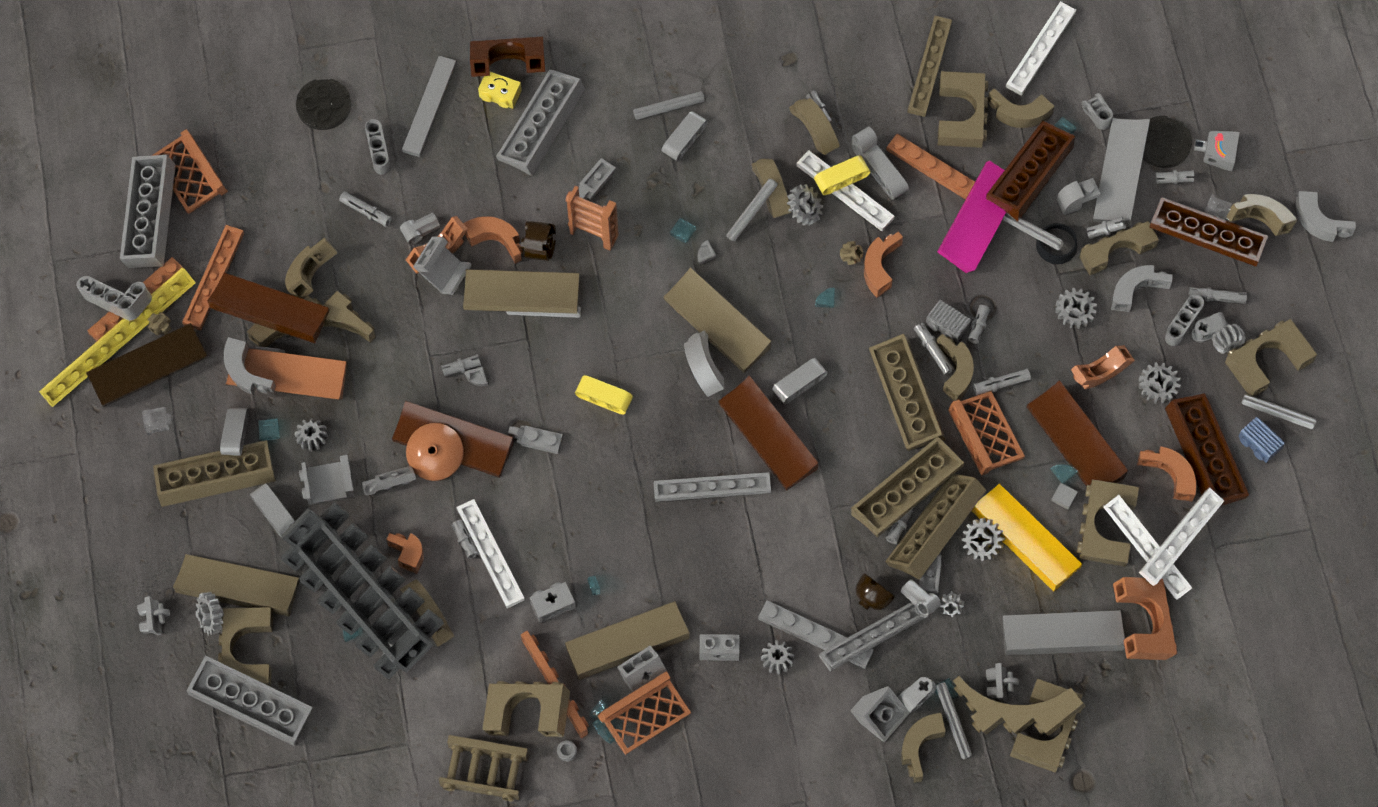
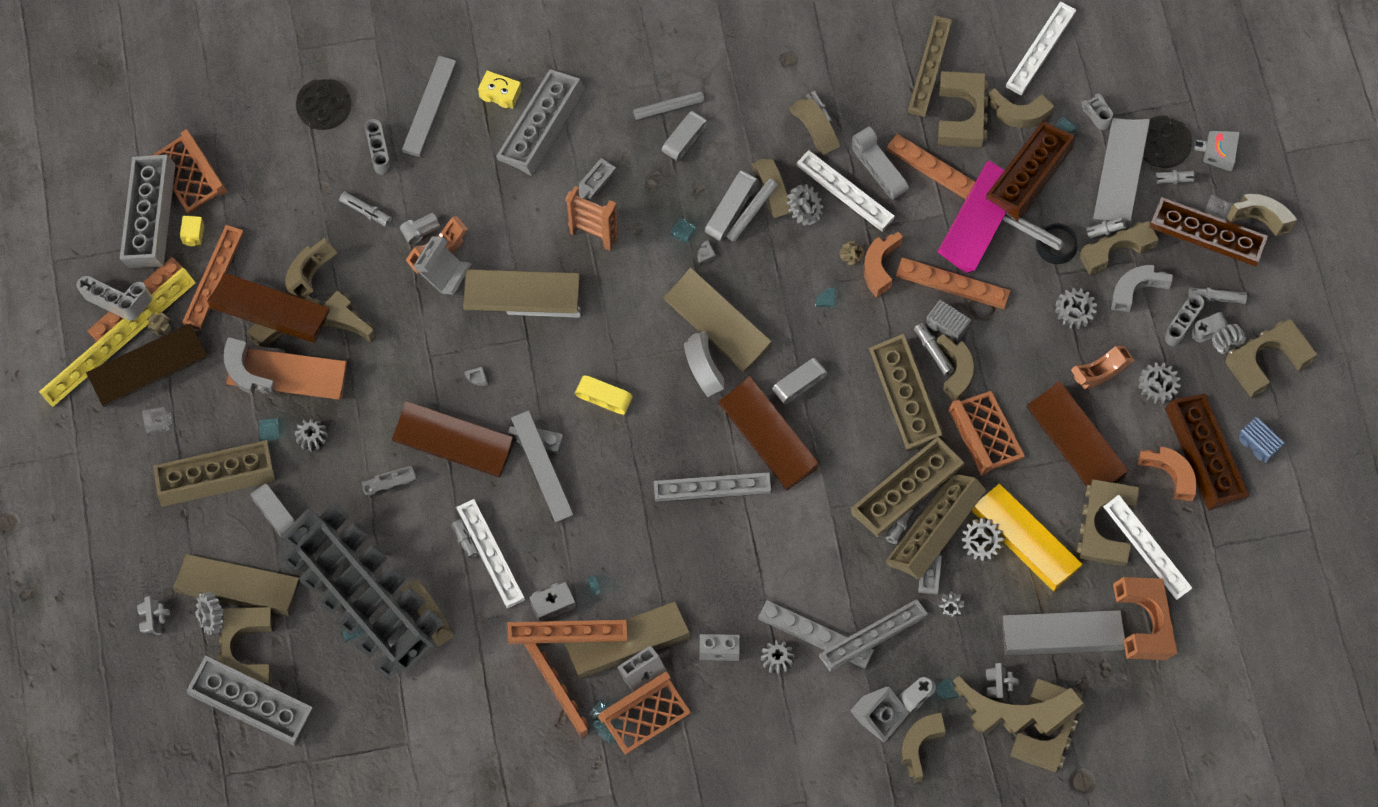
light grey beam [220,407,249,456] -> none
light grey panel [299,455,355,505] -> none
nougat brick [386,533,424,574] -> none
nougat dish [406,423,464,481] -> none
dark tan fence [439,735,529,801] -> none
light grey pin [441,354,481,377] -> none
nougat arch [463,217,523,264] -> none
reddish brown arch [470,36,545,77] -> none
dark tan arch [482,681,570,737] -> none
dark brown brick [520,221,556,261] -> none
light grey tile [557,740,577,762] -> none
light yellow beam [814,155,870,195] -> none
dark brown cylinder [855,573,895,610] -> none
light grey piece [900,579,941,618] -> none
light grey axle [936,682,972,759] -> none
light grey pin [967,305,990,344] -> none
light grey pin [973,368,1031,396] -> none
clear light blue tile [1050,464,1078,484] -> none
light grey tile [1051,483,1078,510] -> none
light grey brick [1057,178,1101,215] -> none
white plate [1139,488,1224,586] -> none
light grey axle [1242,394,1316,429] -> none
light grey arch [1296,191,1356,242] -> none
none -> light yellow brick [180,216,204,246]
none -> nougat plate [507,620,627,644]
none -> light grey tile [511,410,573,523]
none -> light grey beam [705,170,761,242]
none -> nougat plate [896,258,1010,309]

